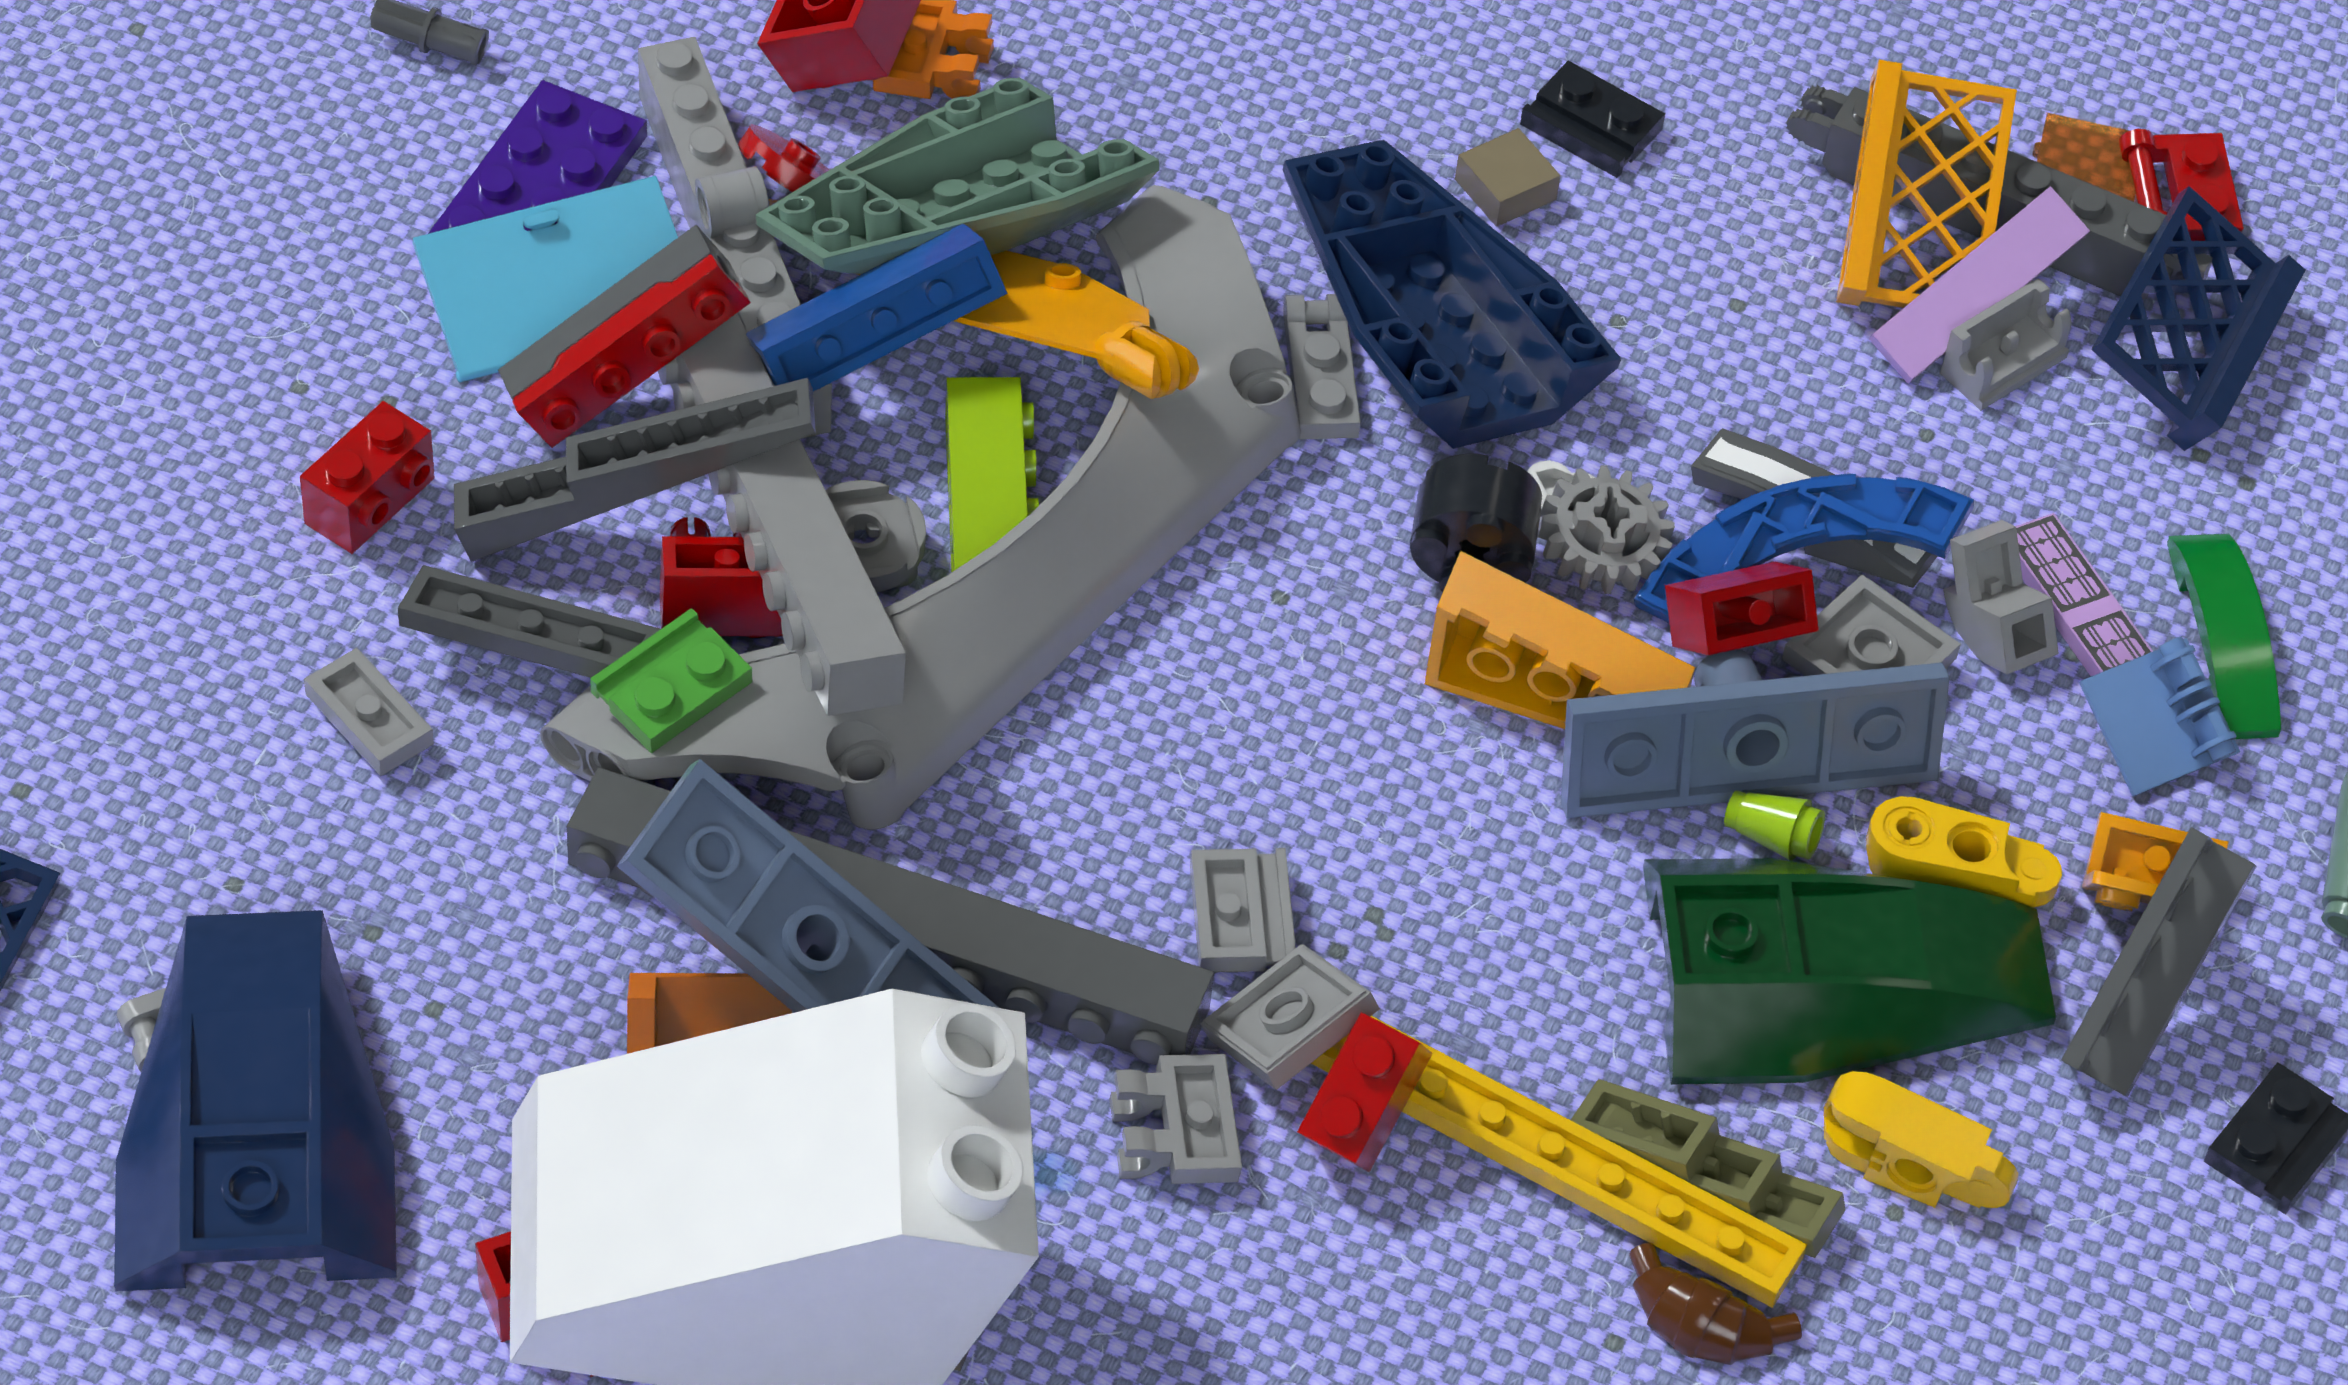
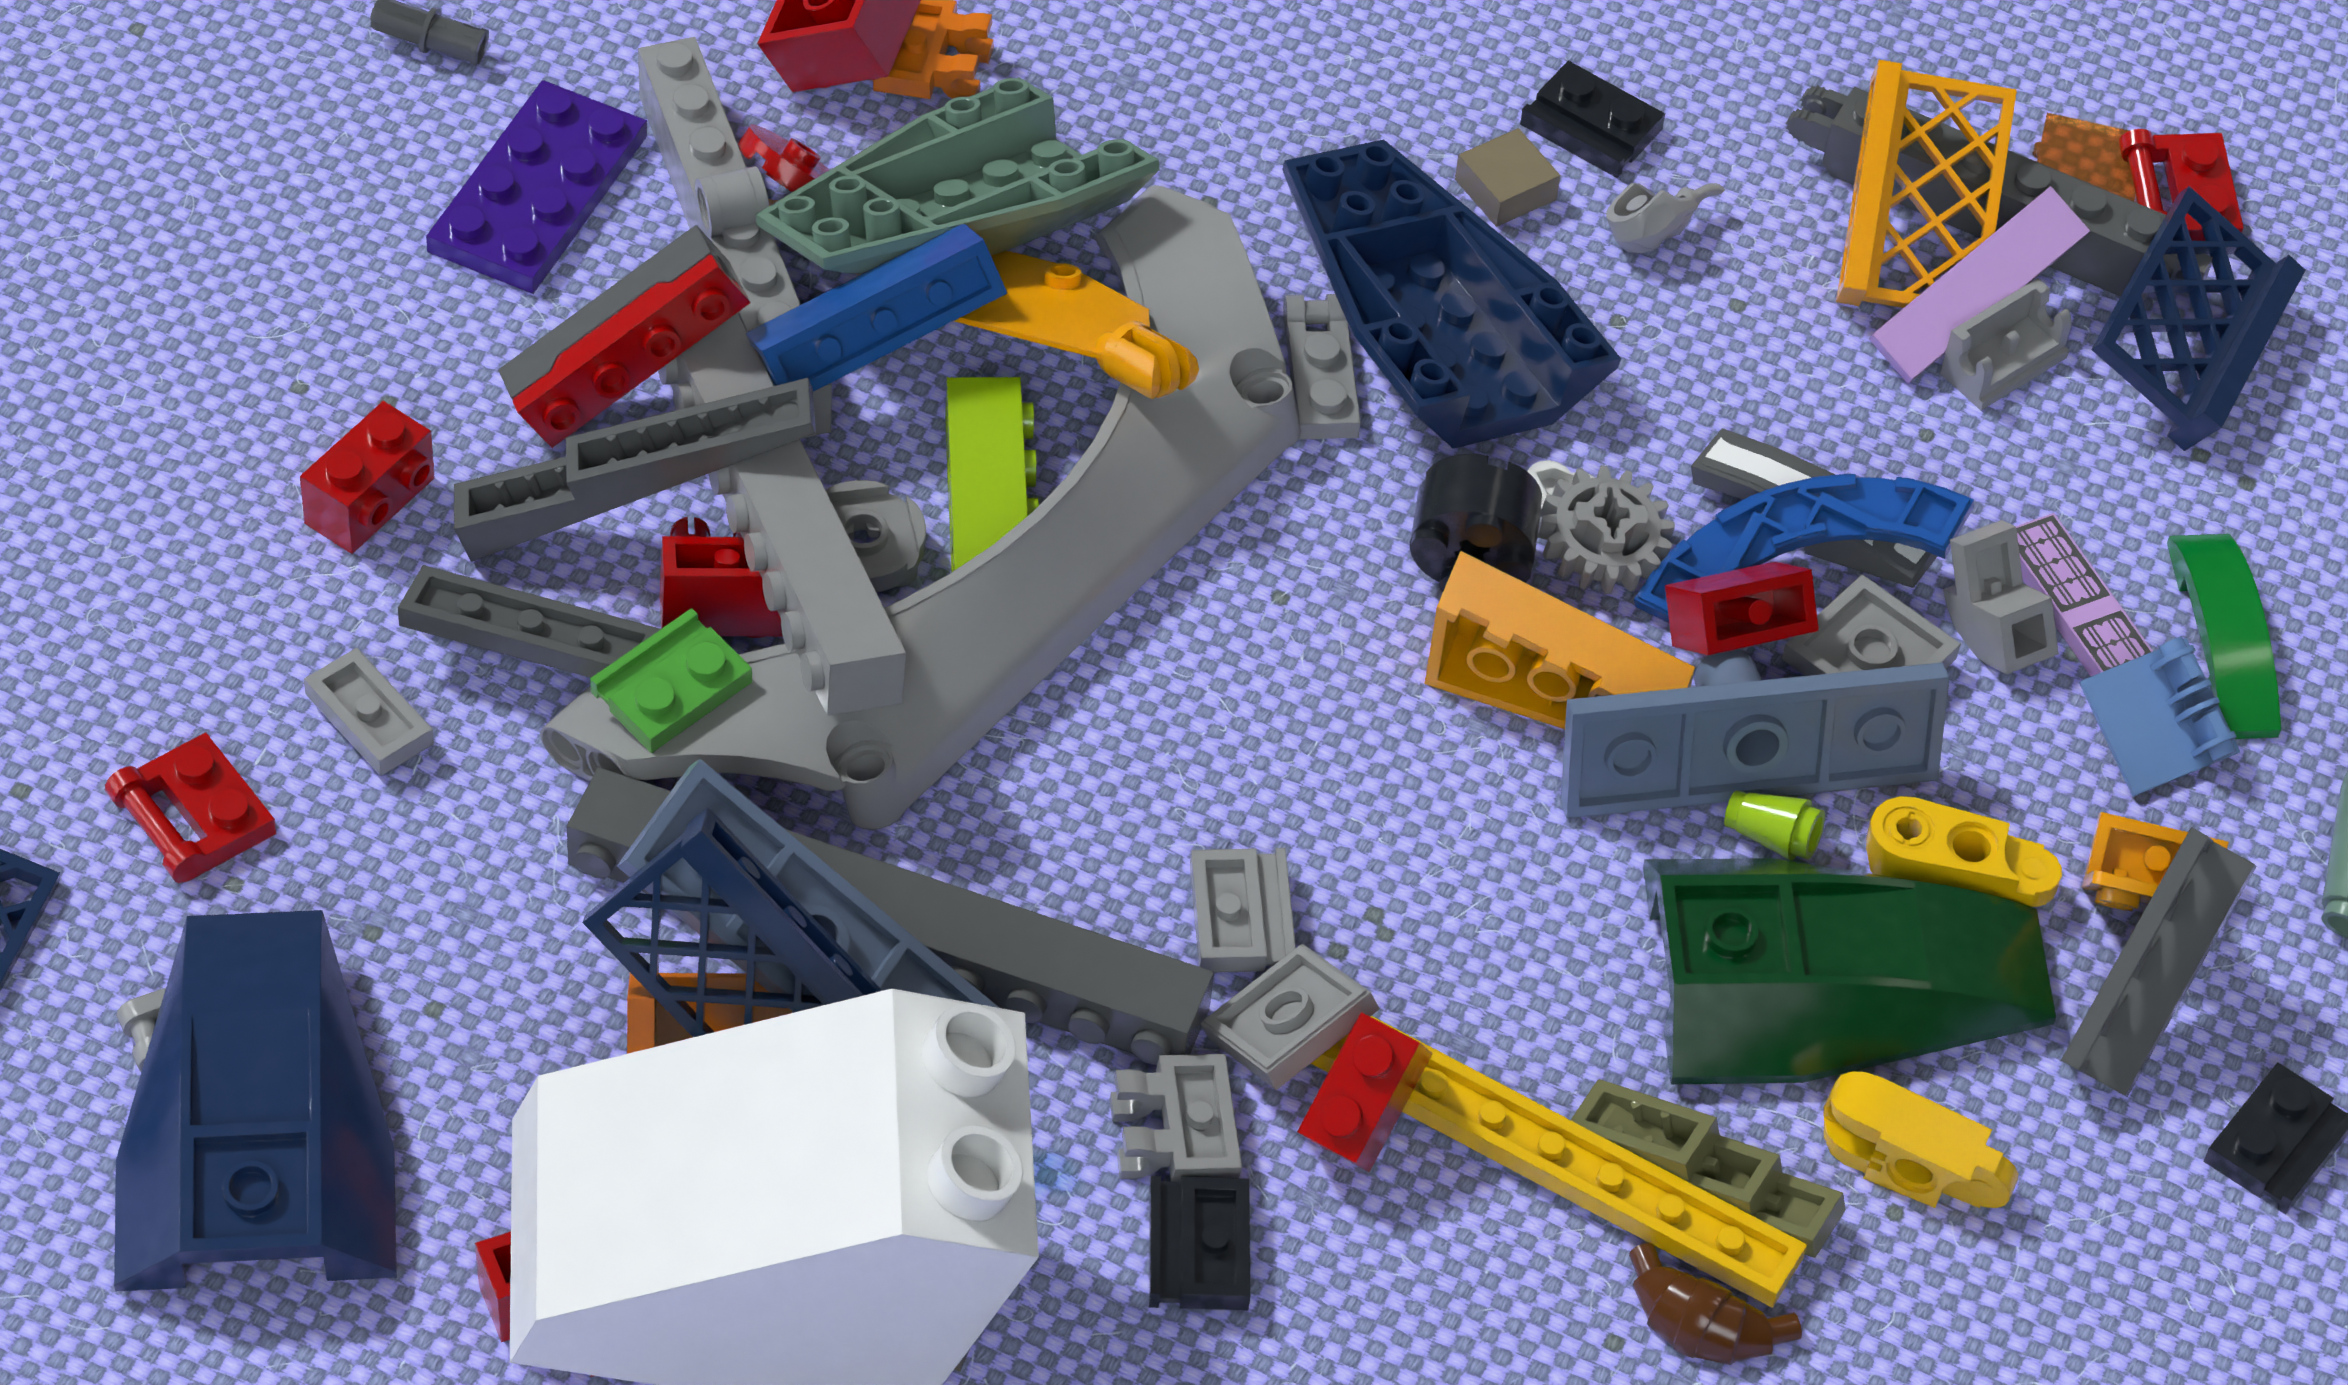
medium azure container [412,176,678,382] -> none
none -> red plate [104,732,277,883]
none -> dark blue fence [582,807,883,1037]
none -> black plate [1149,1175,1250,1311]
none -> light grey piece [1606,183,1725,254]

